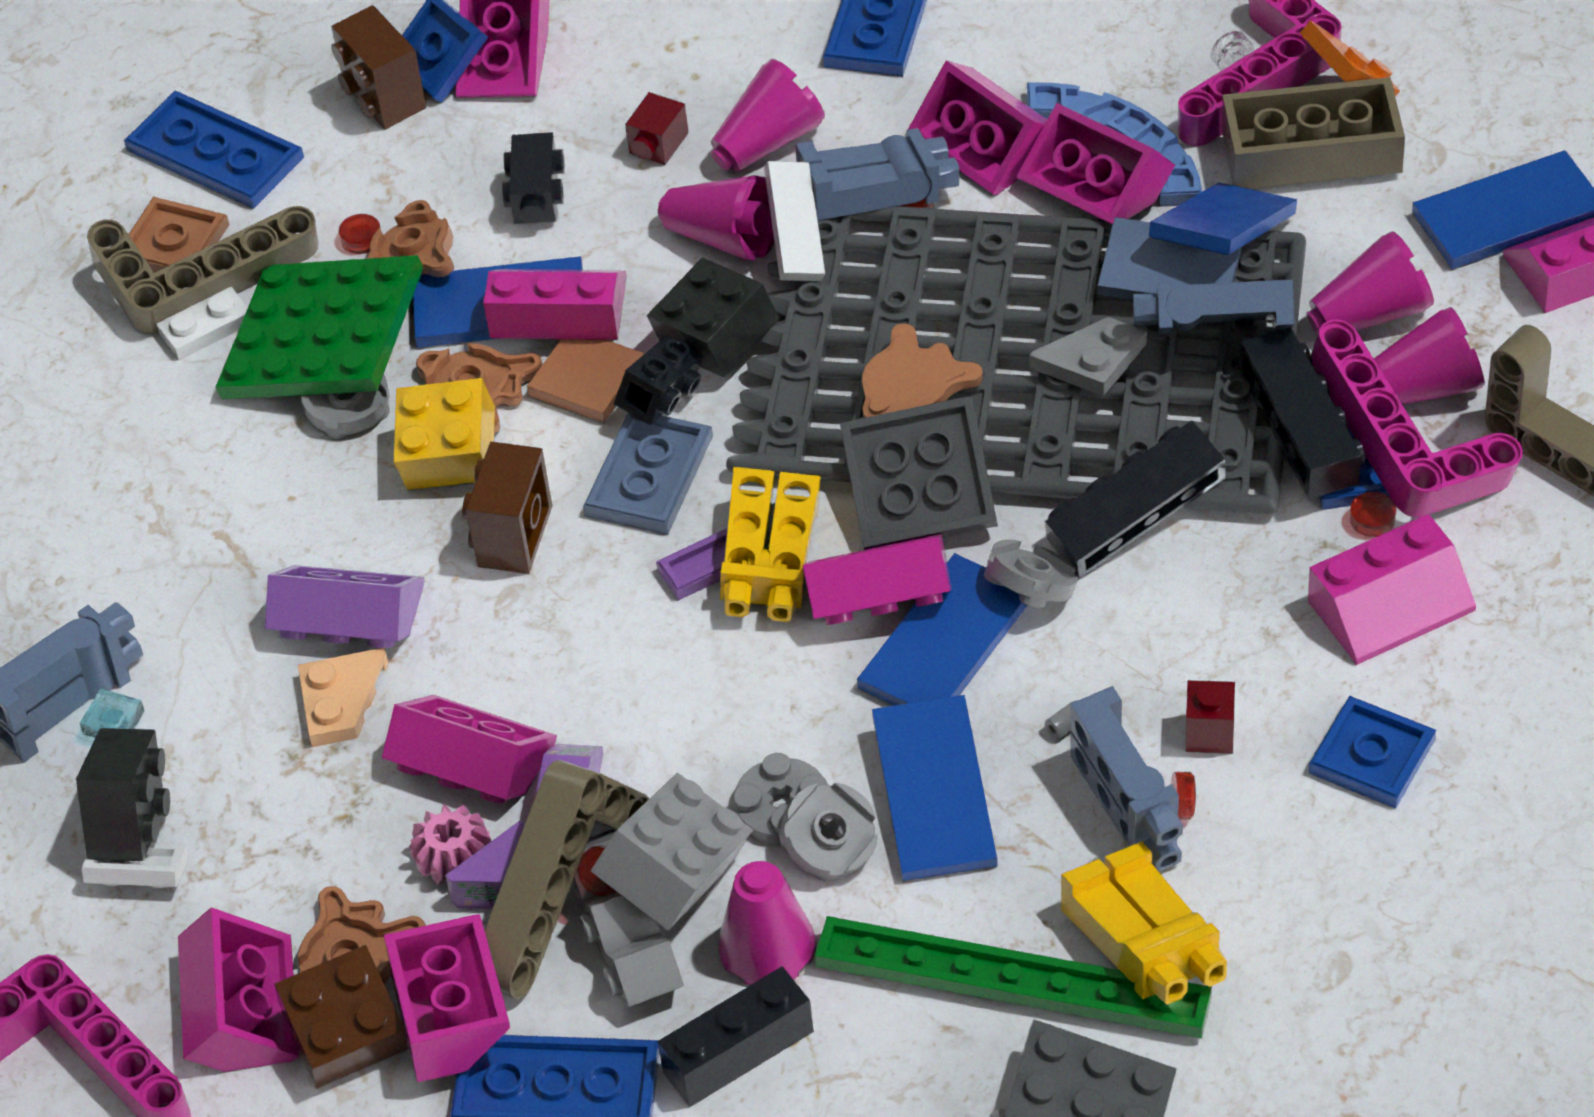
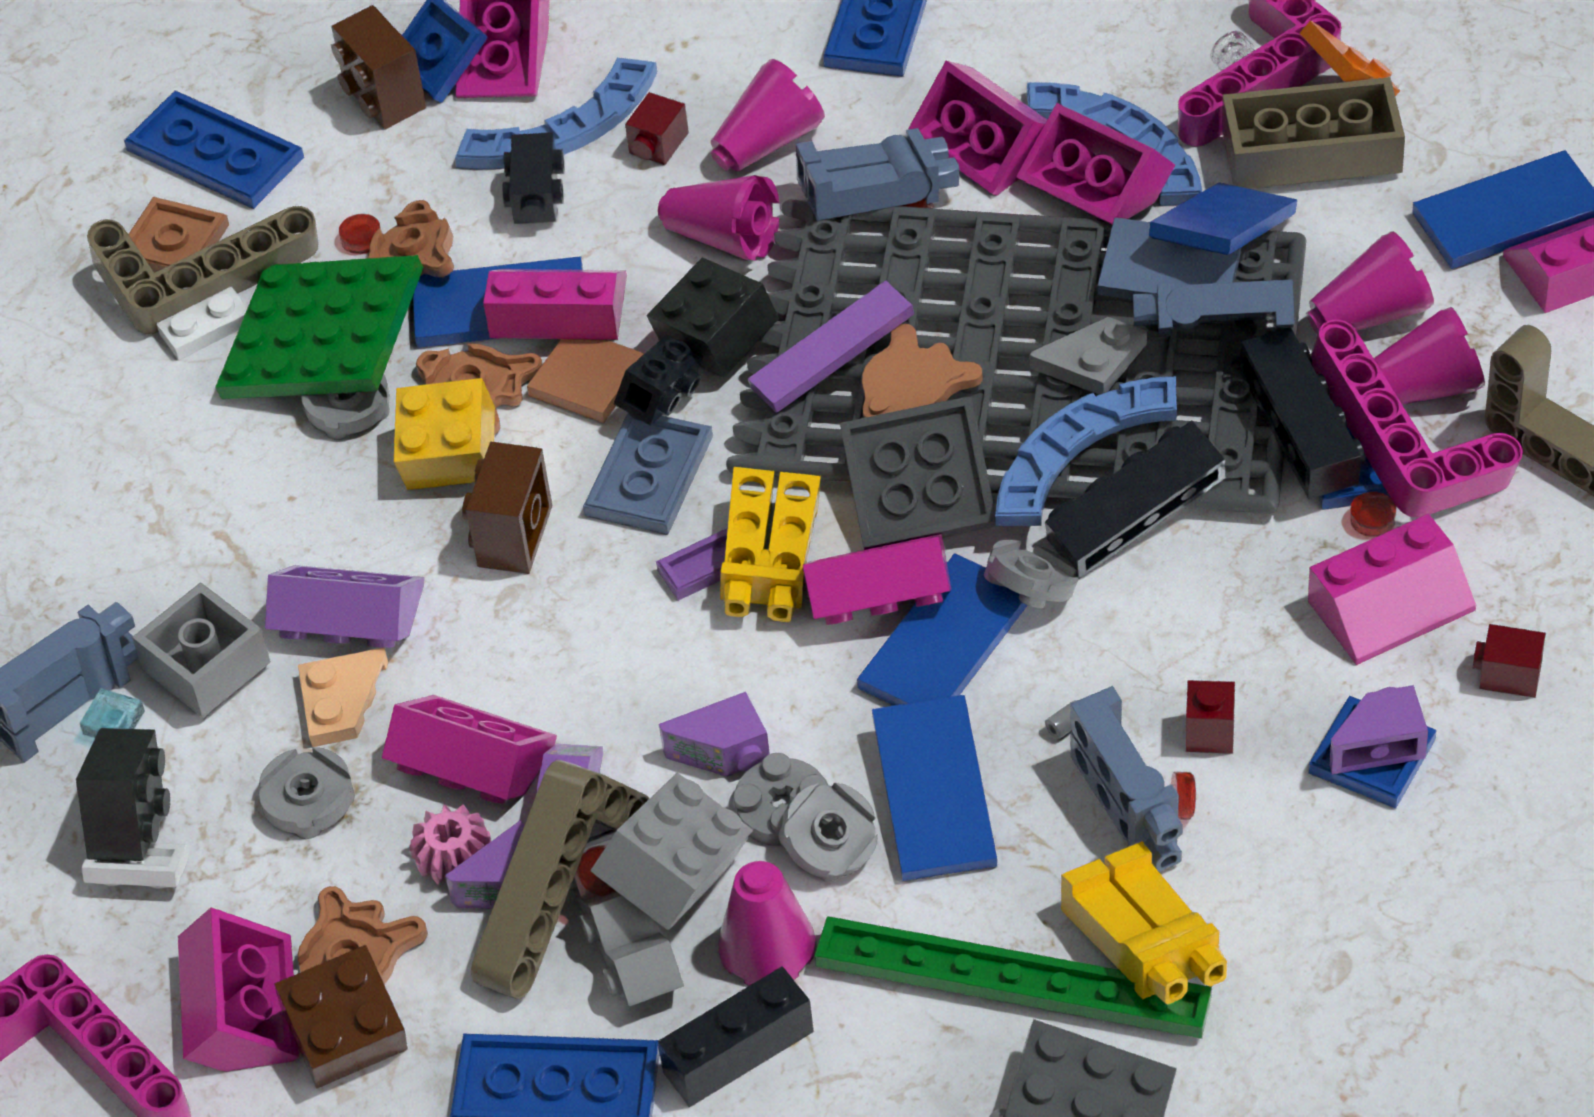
dark pink slope [384,914,510,1083] -> none
white tile [764,161,825,281] -> none
none -> light grey brick [132,582,271,718]
none -> light grey plate [259,747,355,839]
none -> medium blue tile [455,57,657,169]
none -> medium lavender slope [659,691,770,777]
none -> medium lavender tile [748,280,914,413]
none -> medium blue tile [995,376,1177,526]
none -> medium lavender slope [1330,685,1428,774]
none -> dark red brick [1472,624,1546,698]

